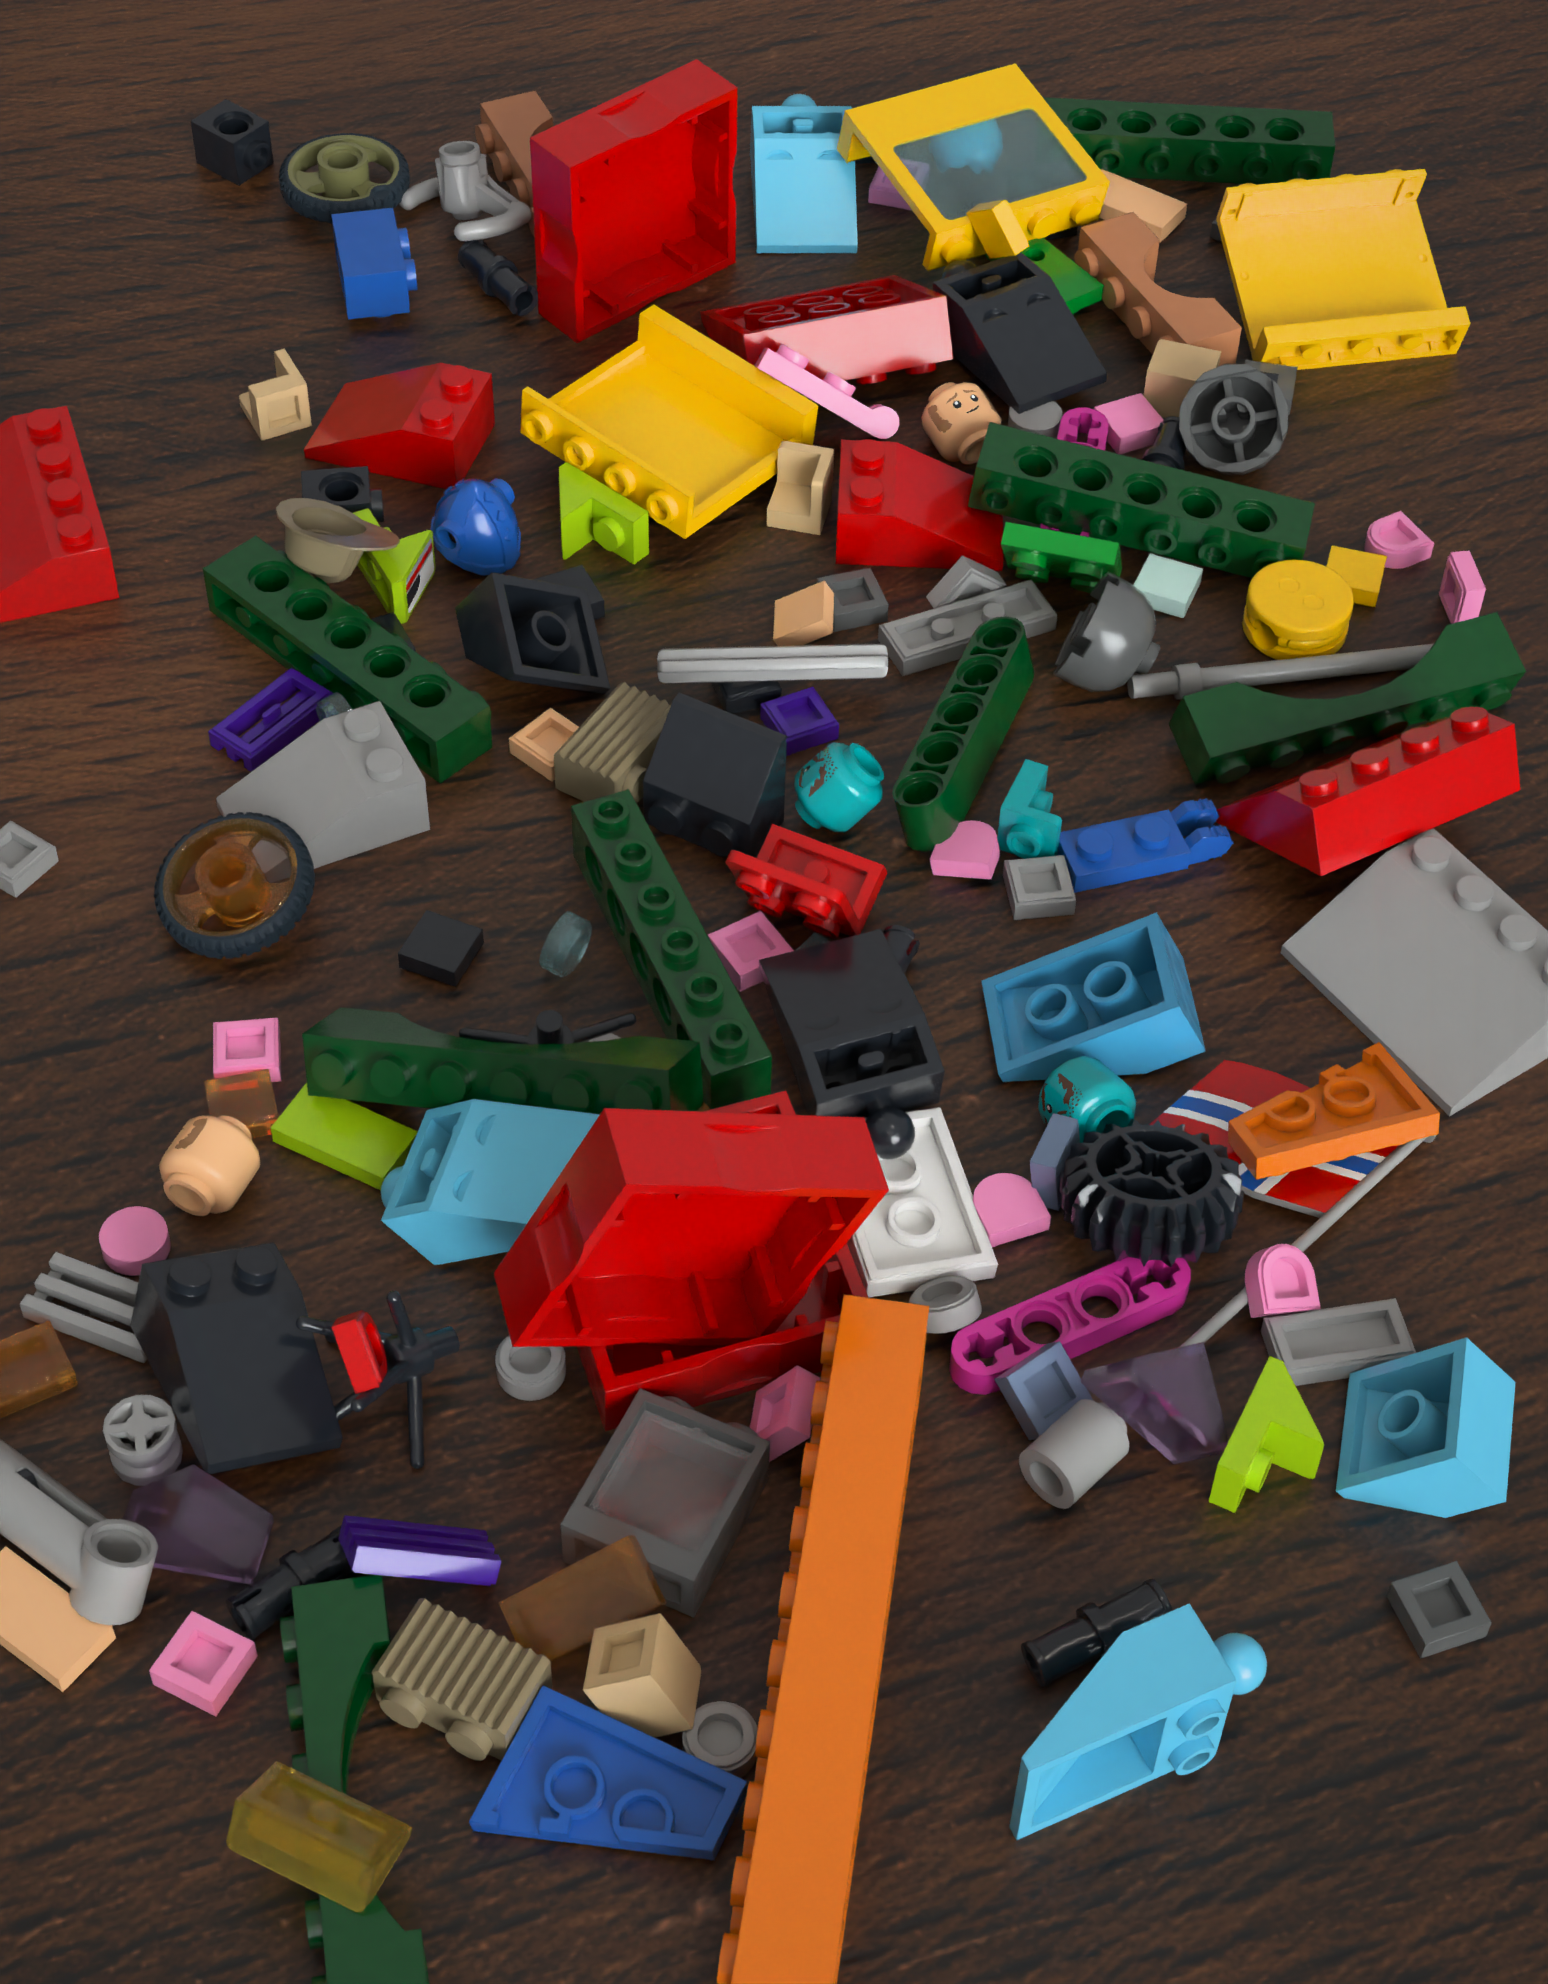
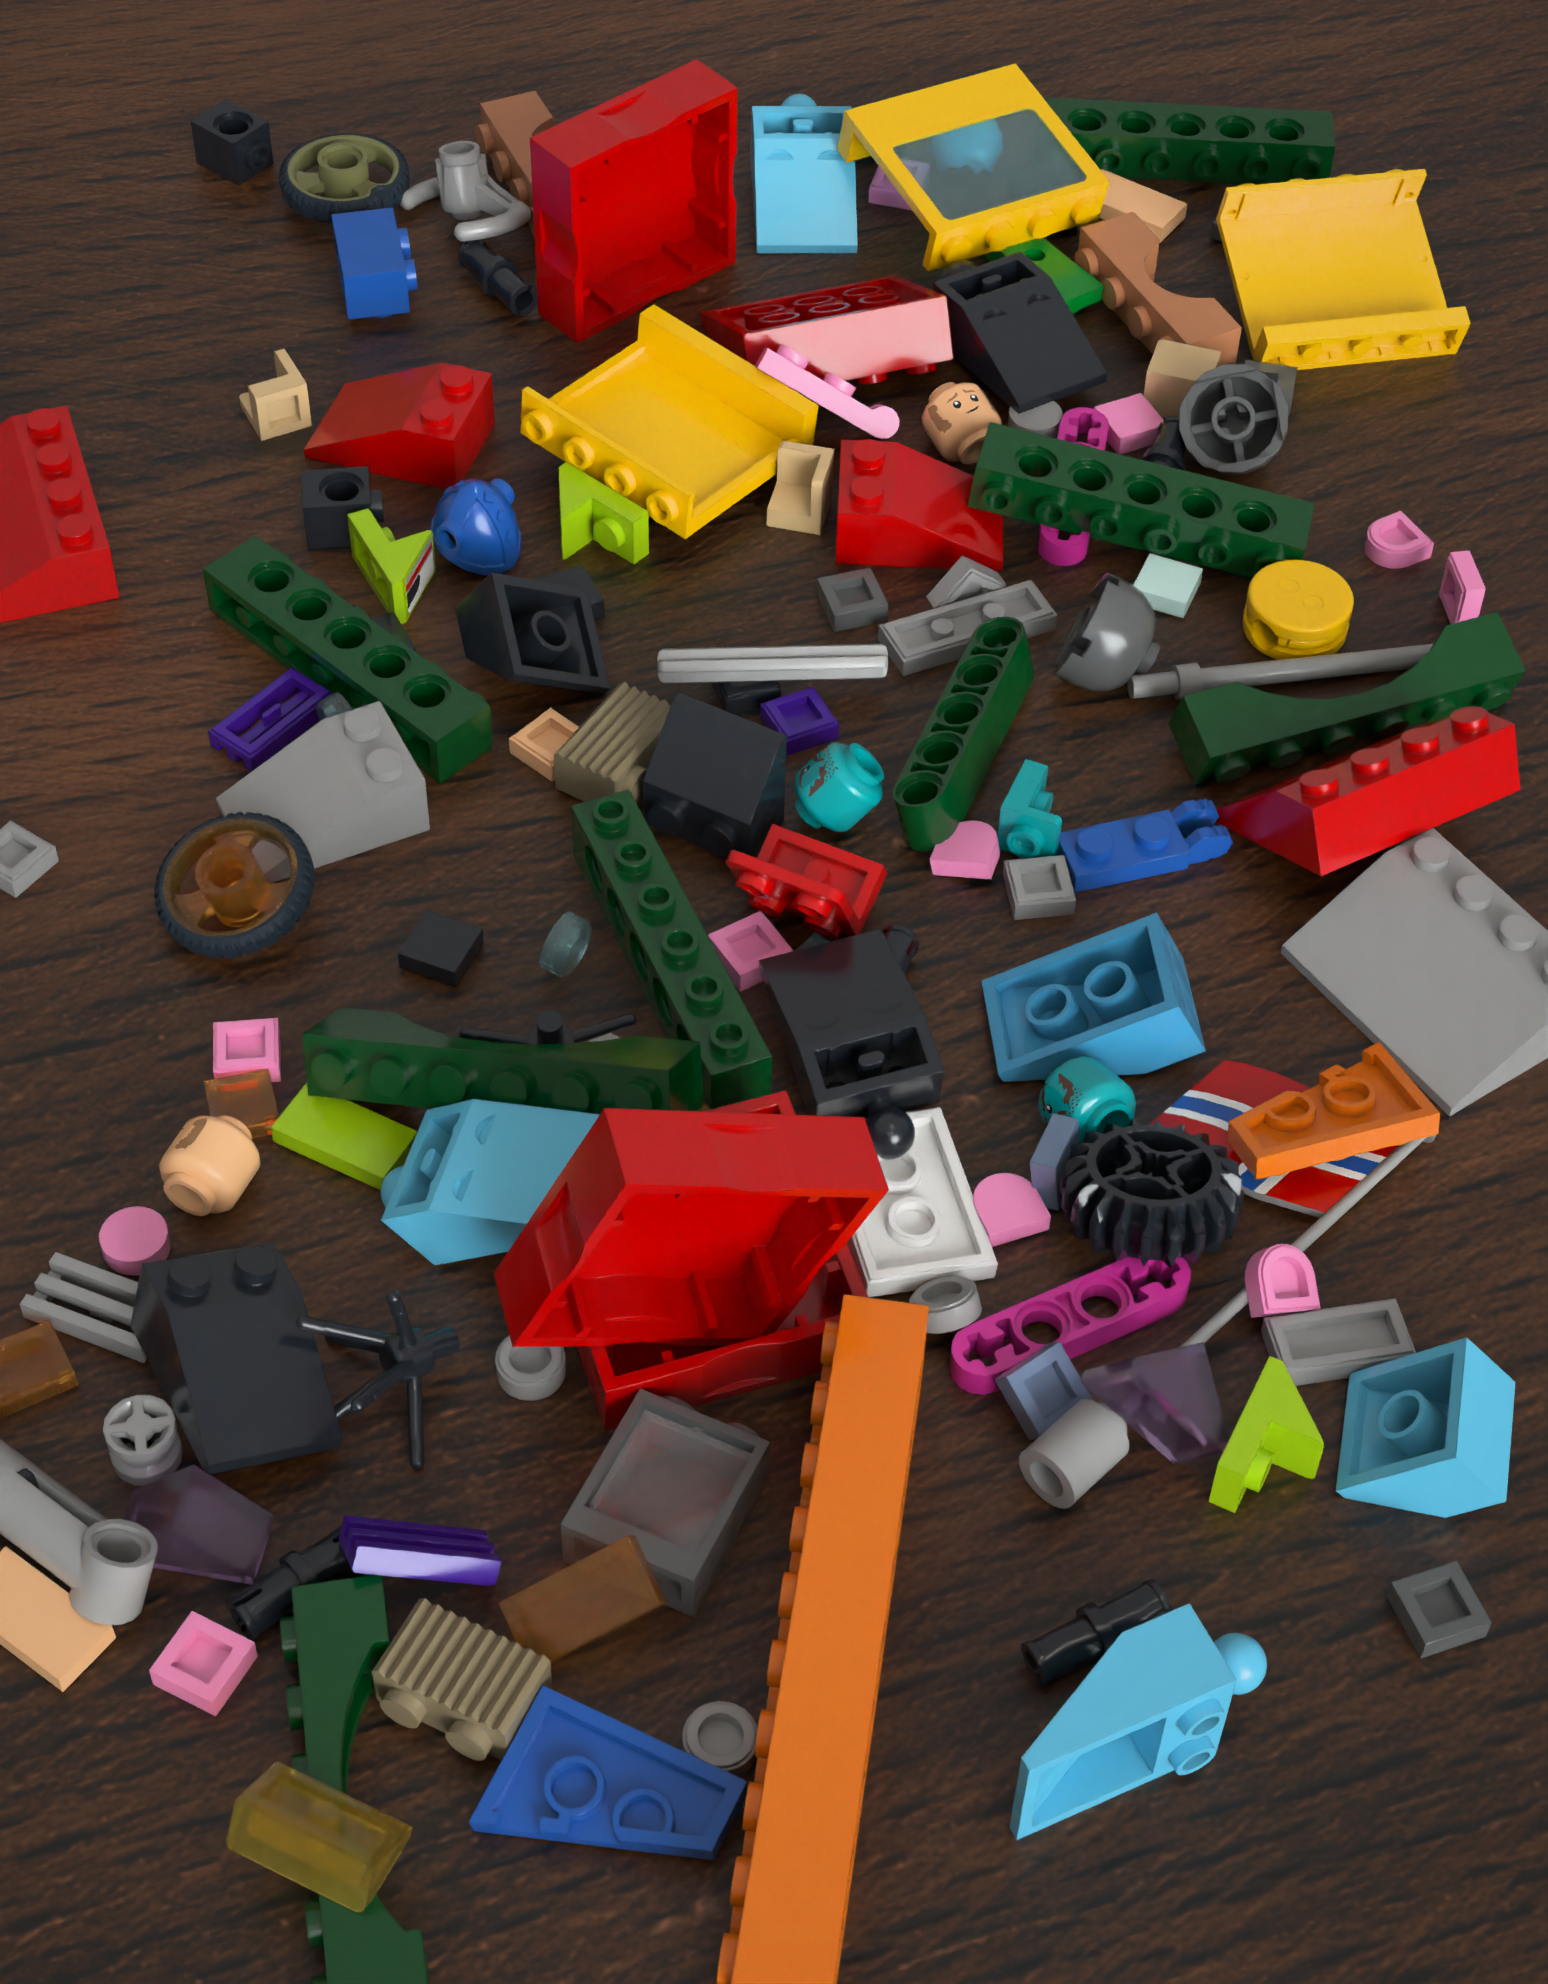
dark tan piece [275,498,400,583] -> none
red tile [331,1310,387,1395] -> none
tan panel [583,1613,701,1738] -> none
bright pink tile [750,1365,820,1462] -> none
light nougat tile [773,581,834,646] -> none
yellow tile [966,199,1029,259] -> none
green plate [1001,522,1122,593] -> none
yellow tile [1327,546,1387,607] -> none

